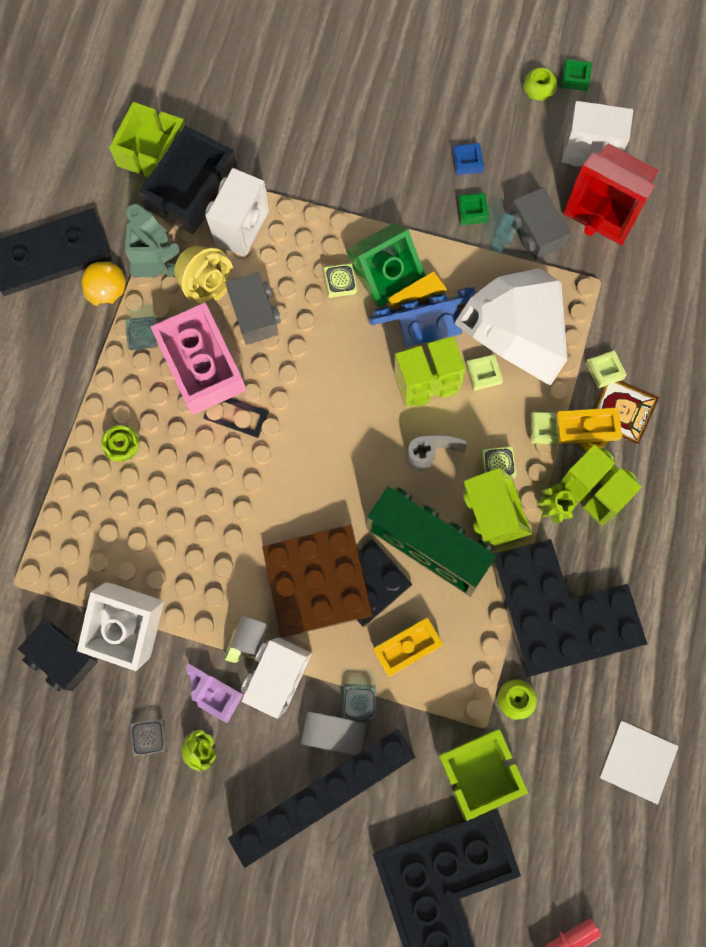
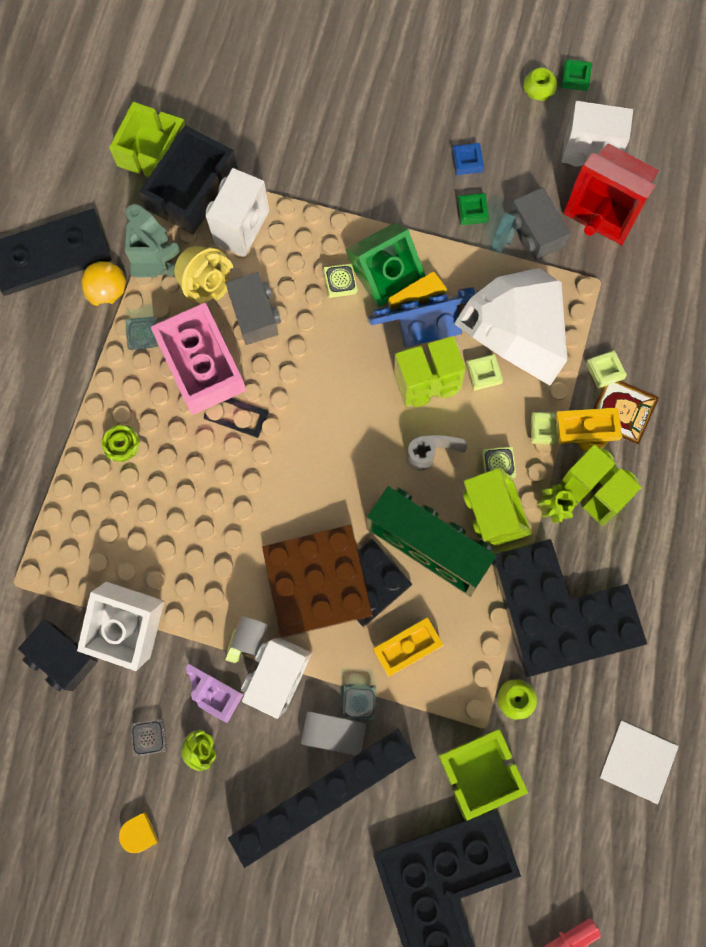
none -> yellow tile [119,812,159,853]

